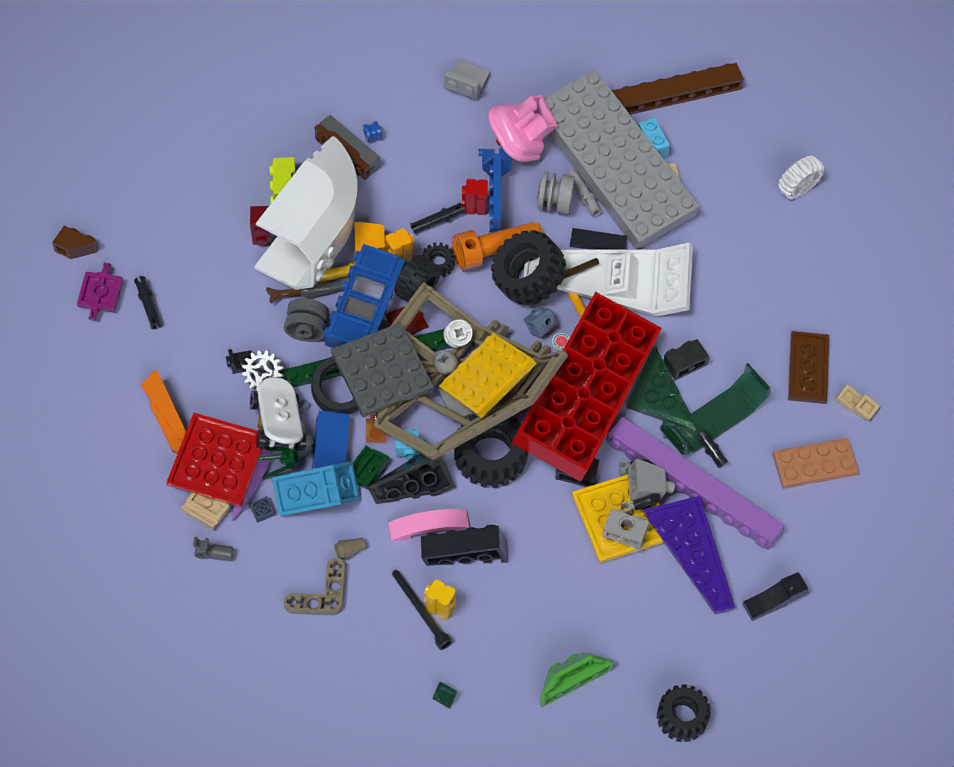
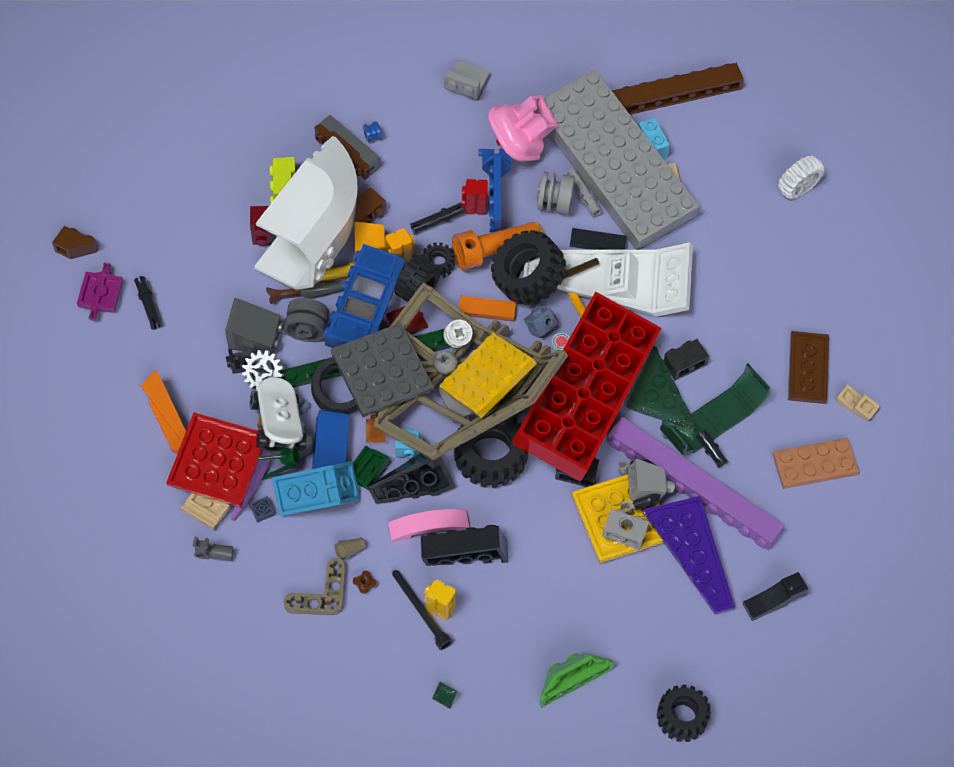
none -> dark grey slope [225,298,284,356]
none -> reddish brown plate [353,571,377,594]
none -> reddish brown slope [356,187,386,223]
none -> orange tile [459,296,516,321]

